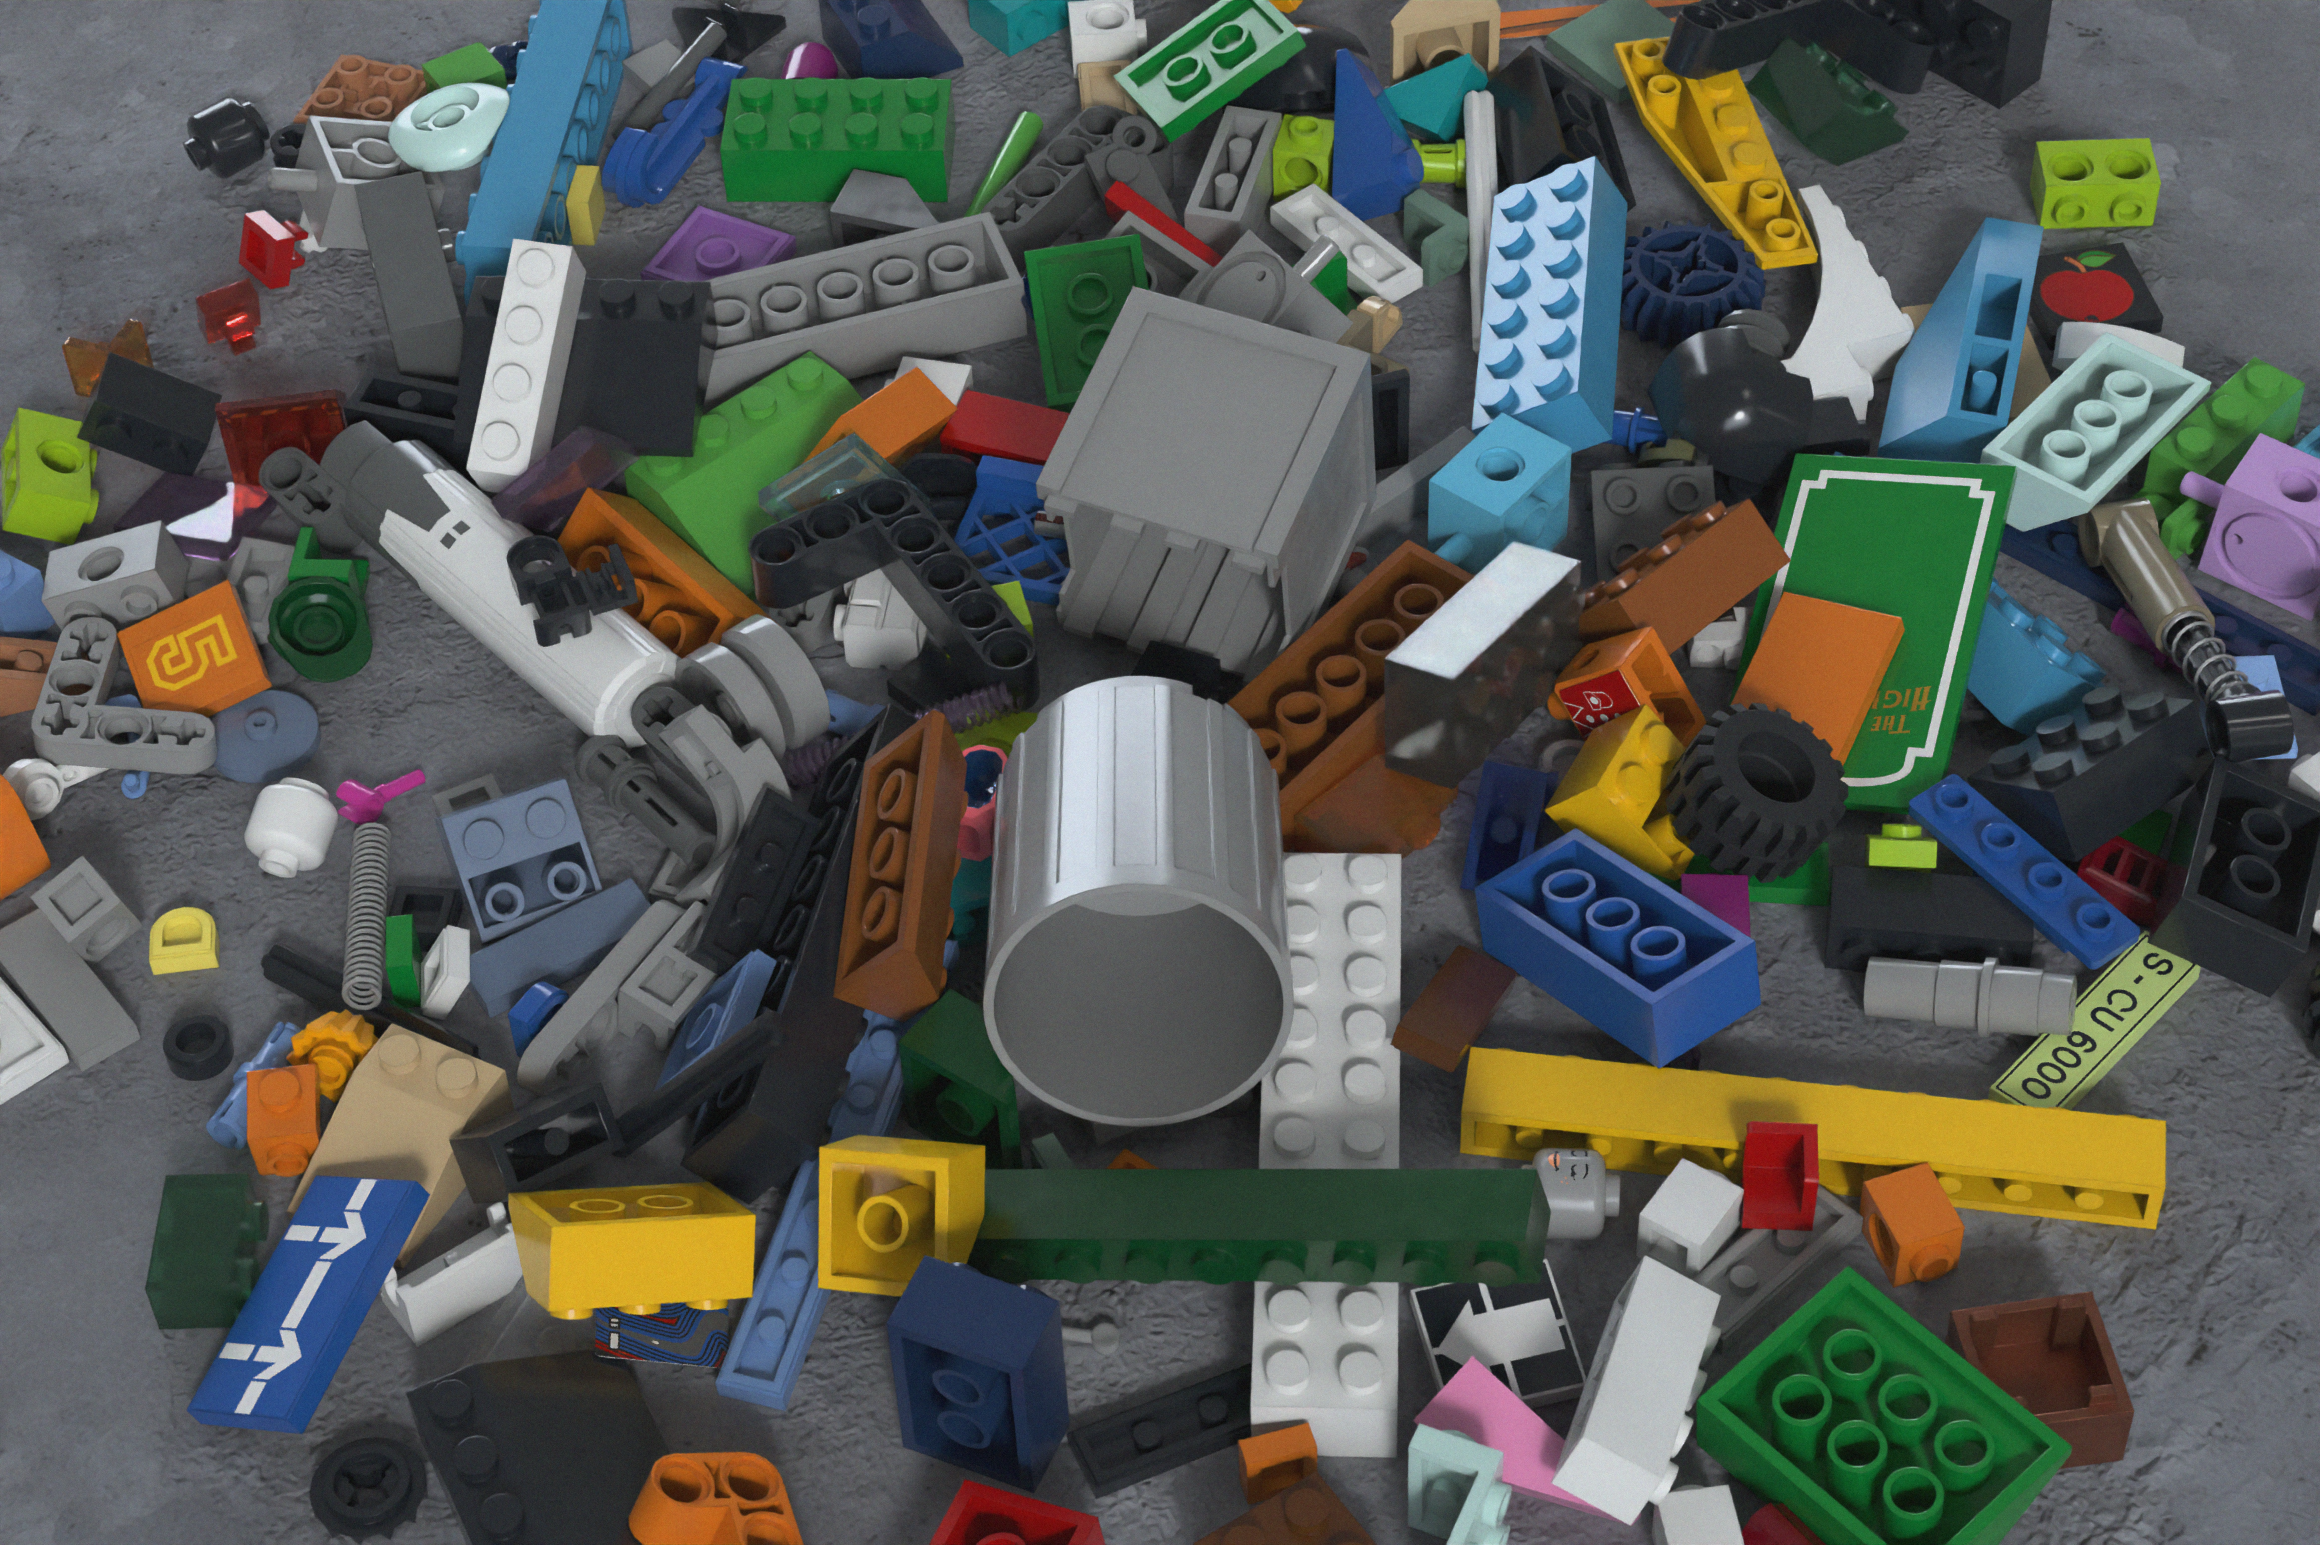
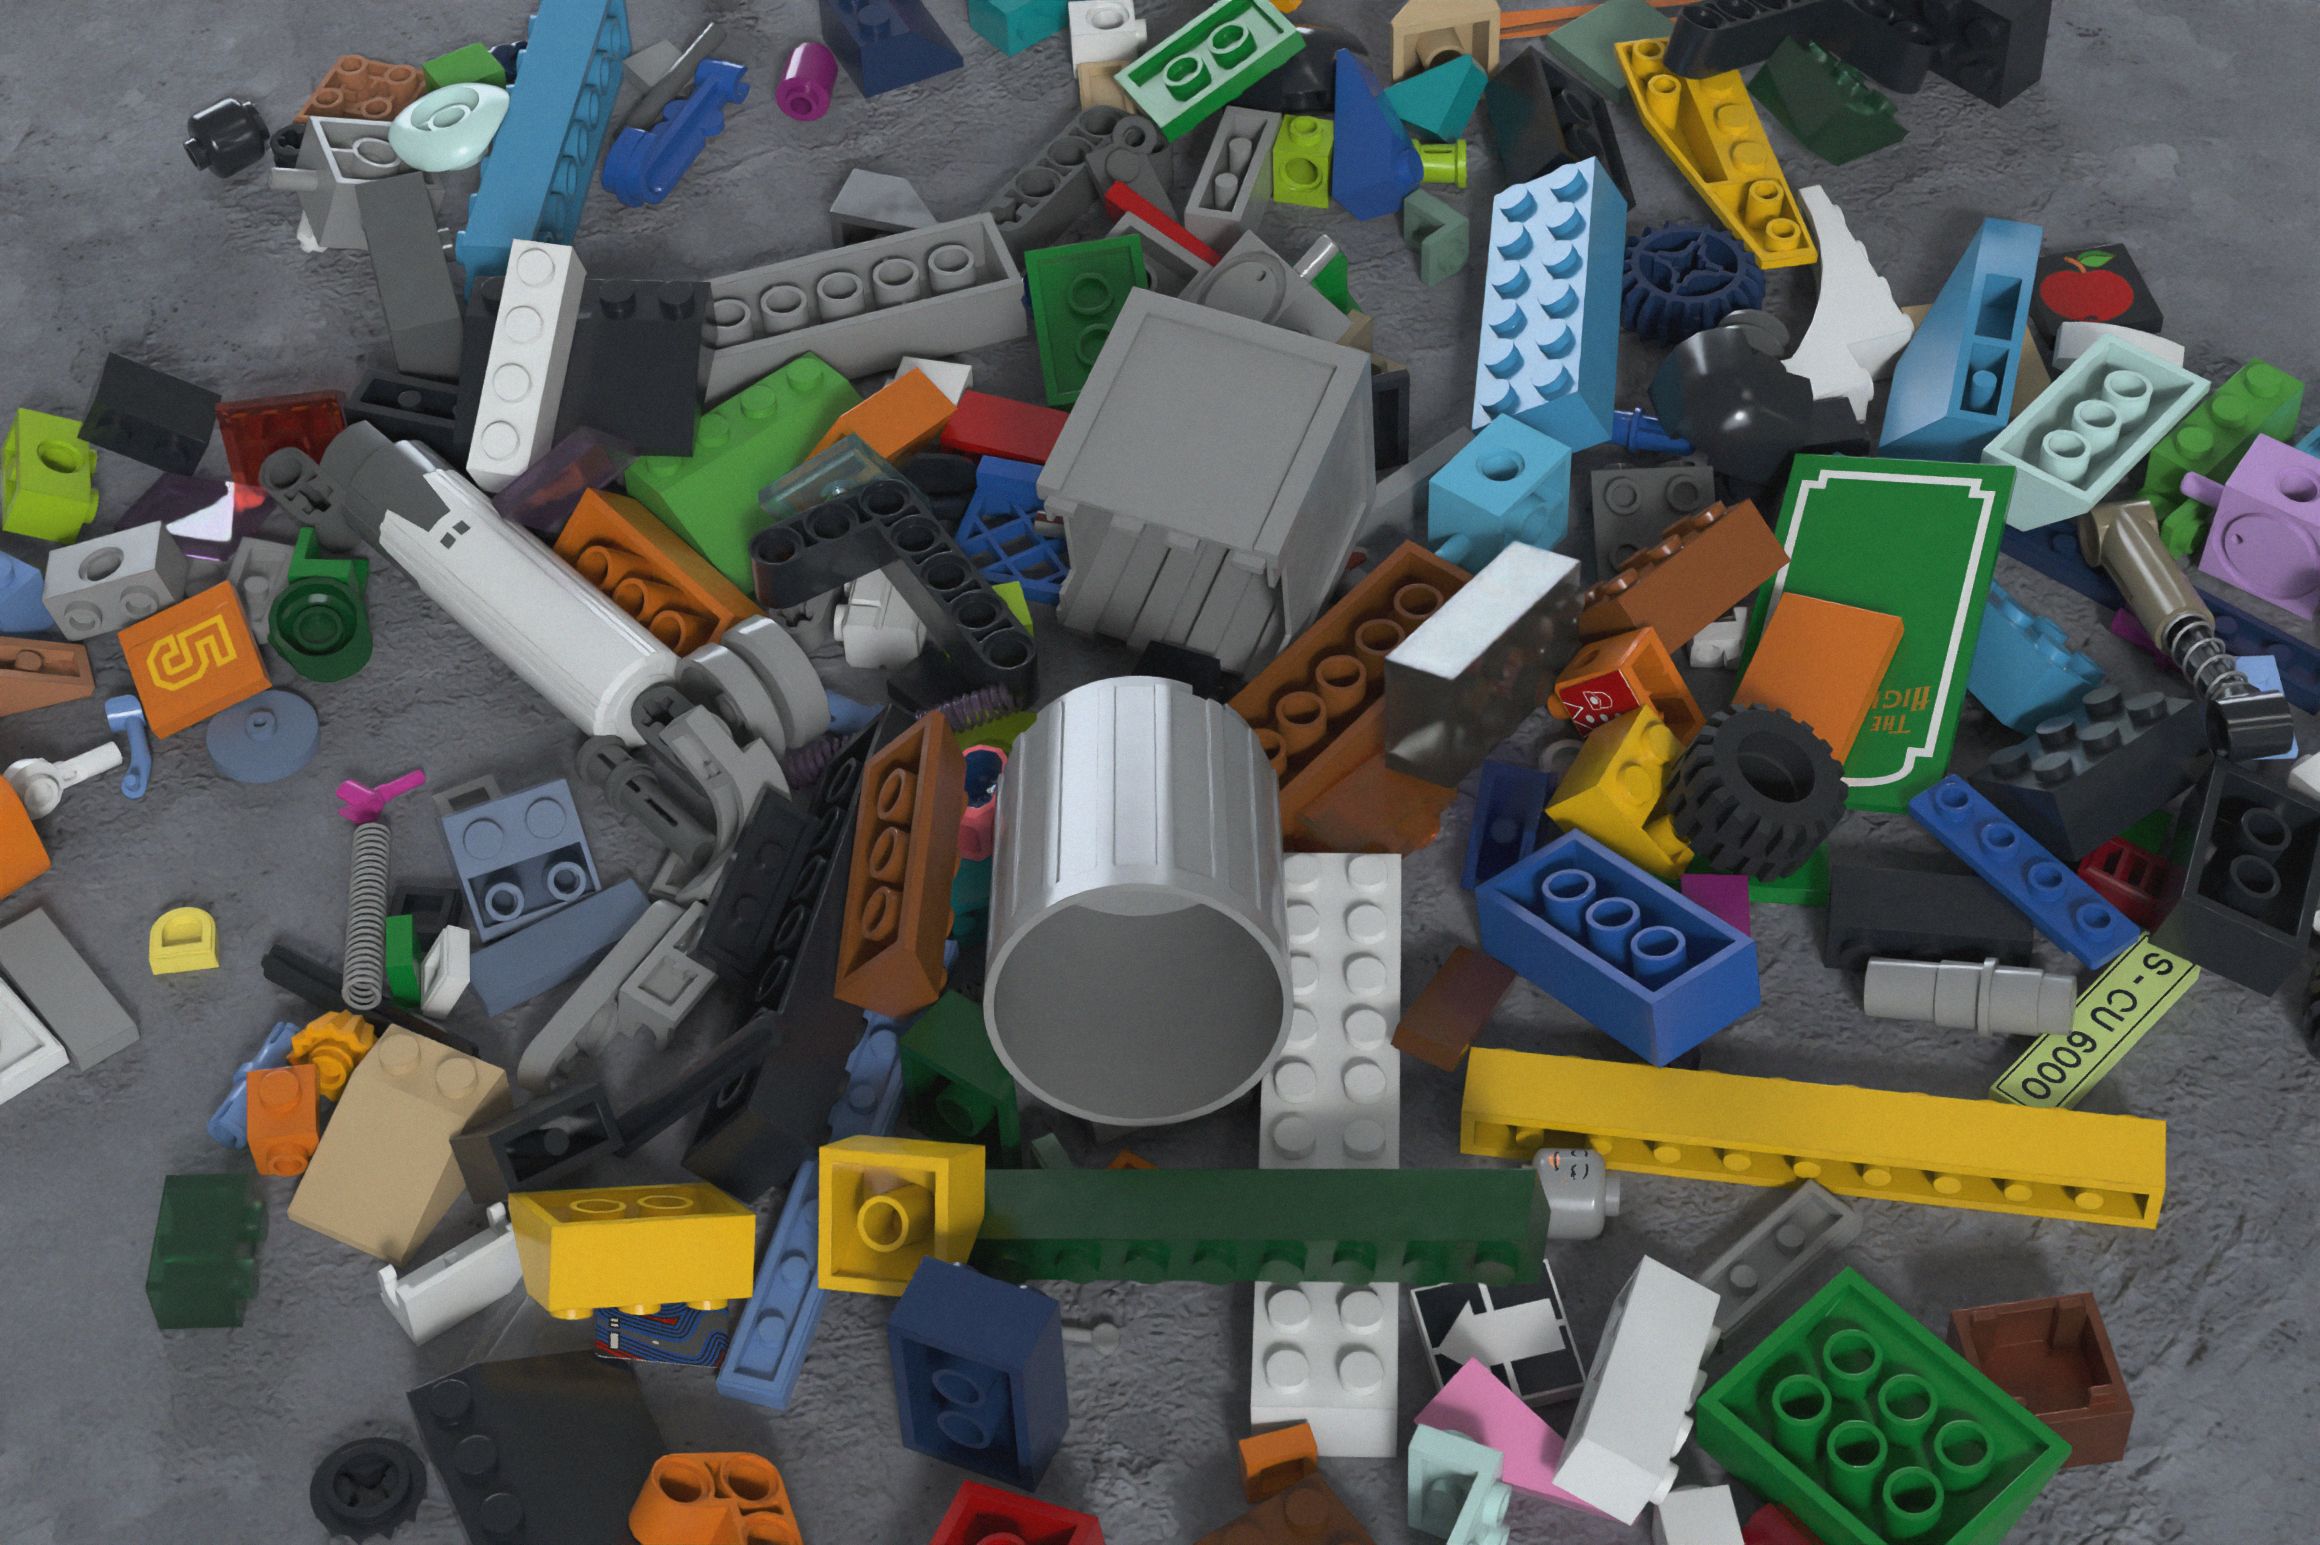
light grey brick [30,855,143,967] -> none
light grey beam [31,617,218,774] -> none
clear orange panel [62,319,154,398] -> none
black tile [163,1014,234,1081] -> none
blue tile [186,1175,430,1434] -> none
clear red tile [195,278,261,356] -> none
red tile [238,210,308,290] -> none
white head [244,777,338,878] -> none
black piece [506,535,638,647] -> none
blue tile [508,981,570,1058] -> none
light yellow tile [566,165,606,246] -> none
medium lavender tile [640,205,797,281] -> none
medium blue tile [654,949,777,1092] -> none
black piece [672,3,786,63] -> none
green brick [720,77,956,202] -> none
bright green piece [963,112,1044,218] -> none
black tile [1067,1363,1252,1499] -> none
white plate [1270,183,1423,304] -> none
tan tile [1357,296,1403,354] -> none
white axle [1463,90,1498,355] -> none
olive tile [1636,438,1699,469] -> none
white brick [1636,1158,1744,1280] -> none
red panel [1741,1121,1819,1231] -> none
orange brick [1859,1162,1965,1288] -> none
lime bracket [1864,824,1937,873] -> none
lime brick [2030,138,2161,229] -> none

